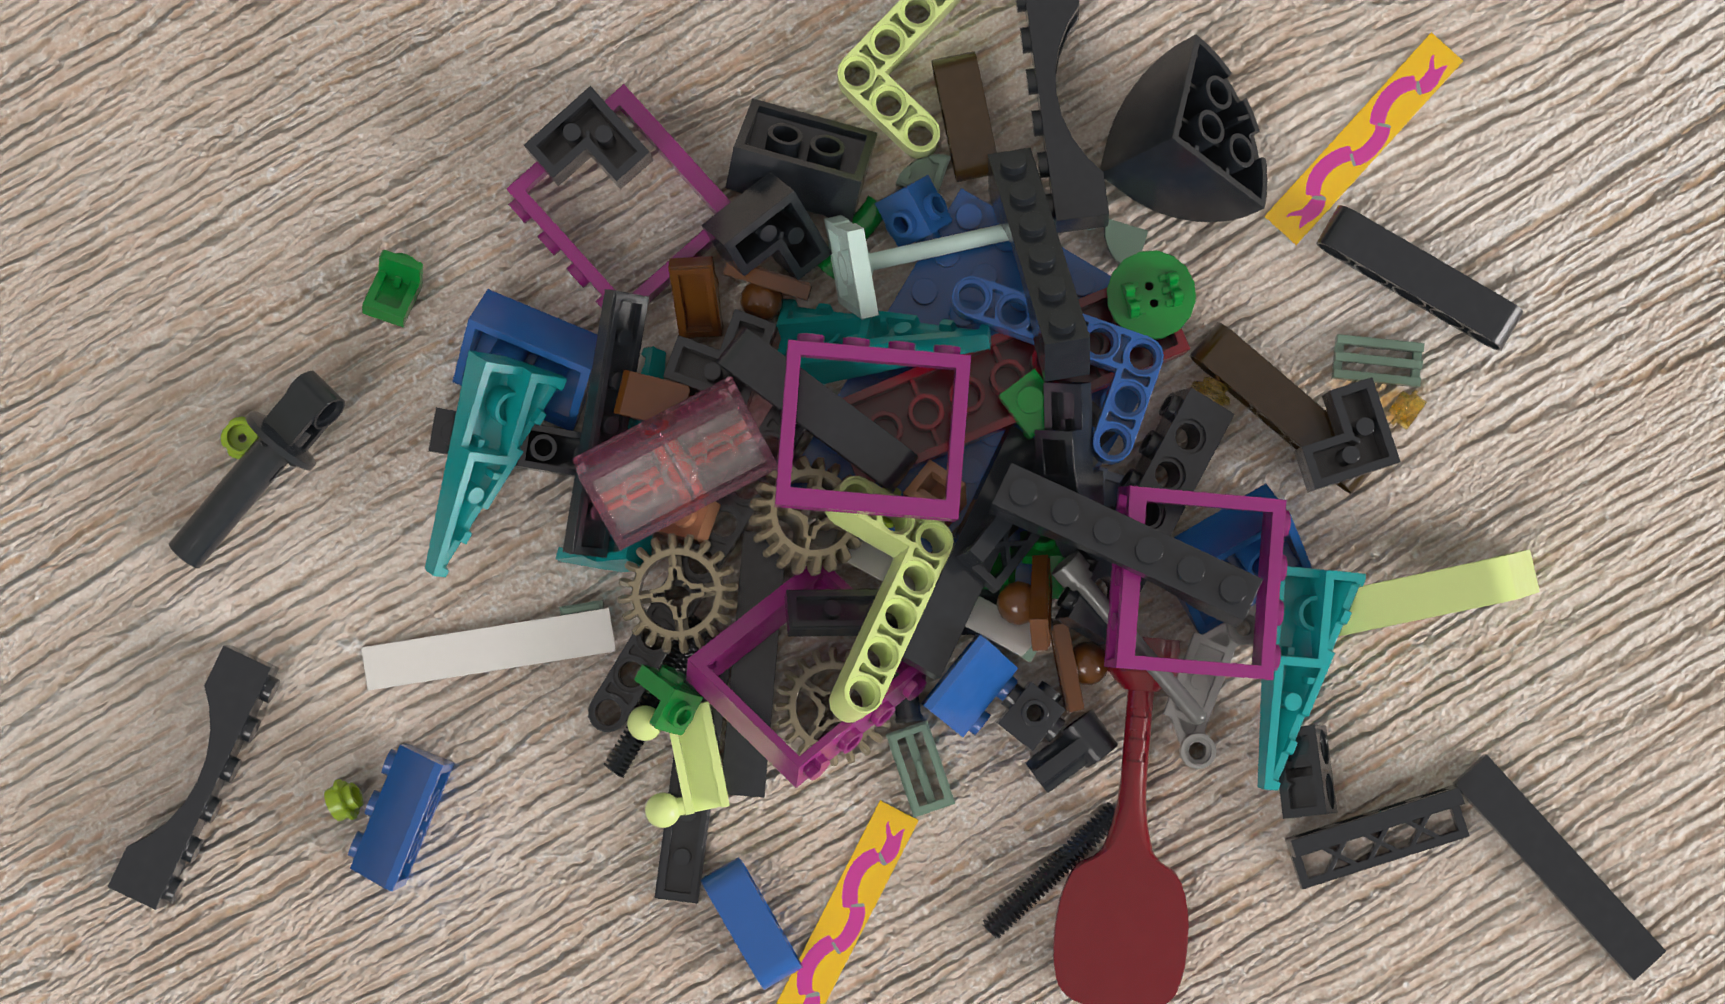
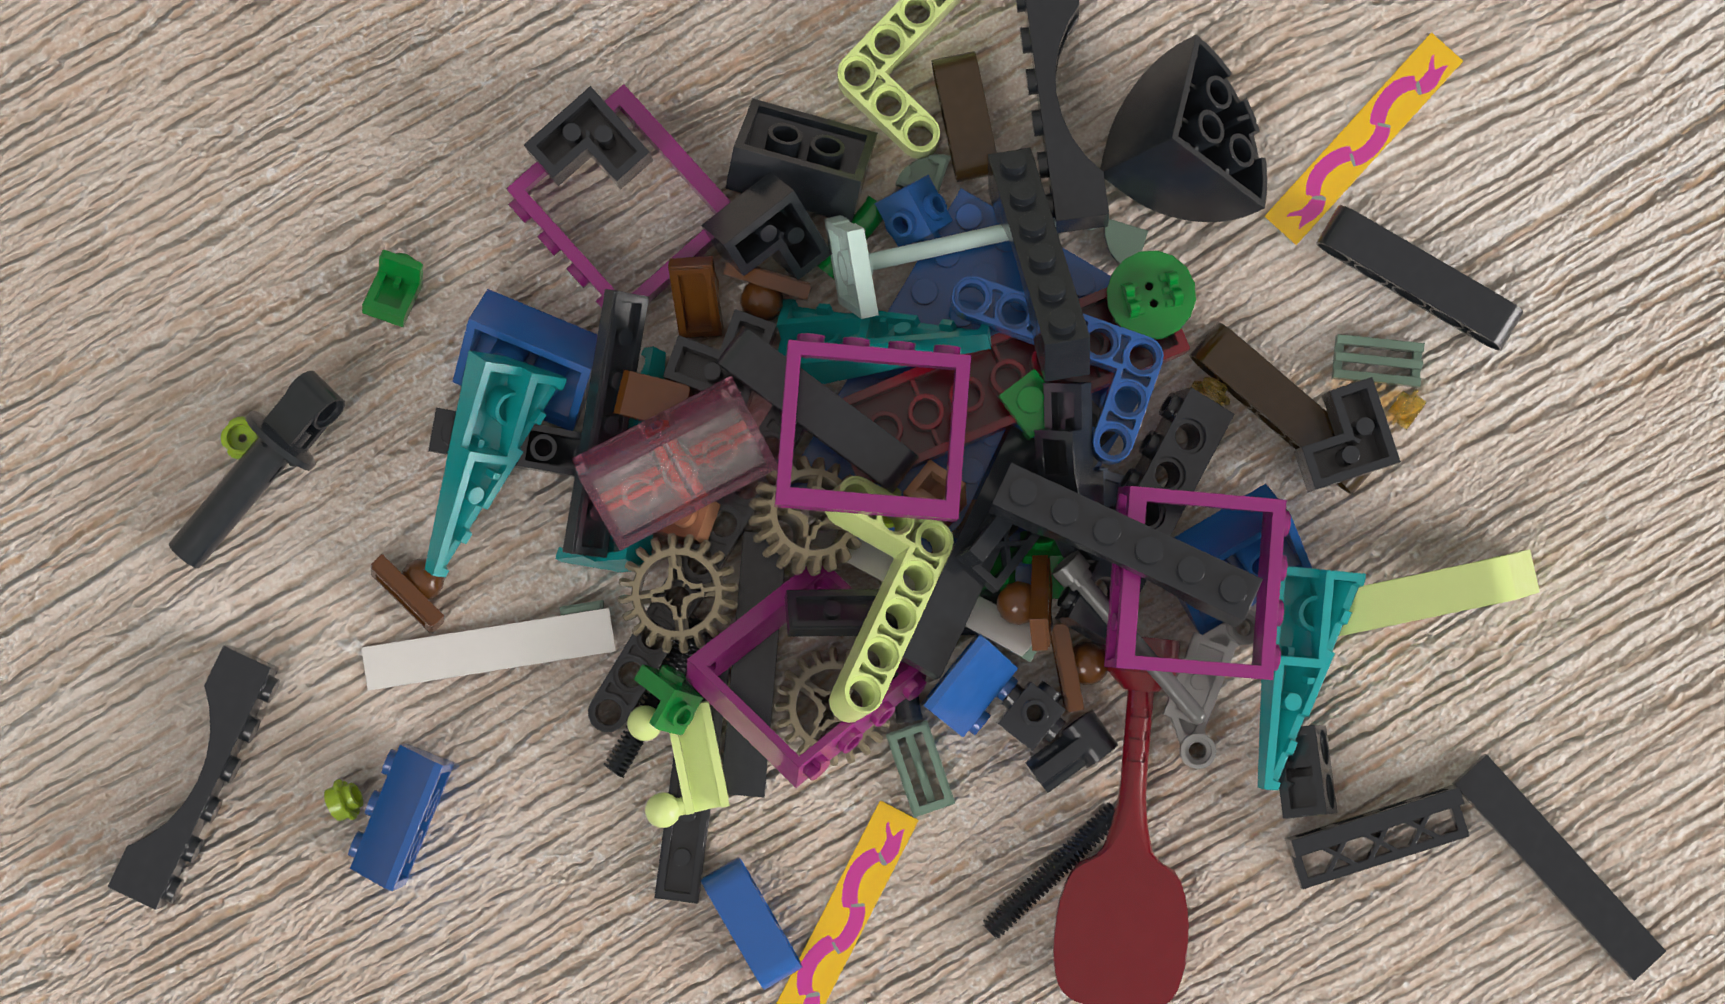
none -> reddish brown tile [371,554,445,634]

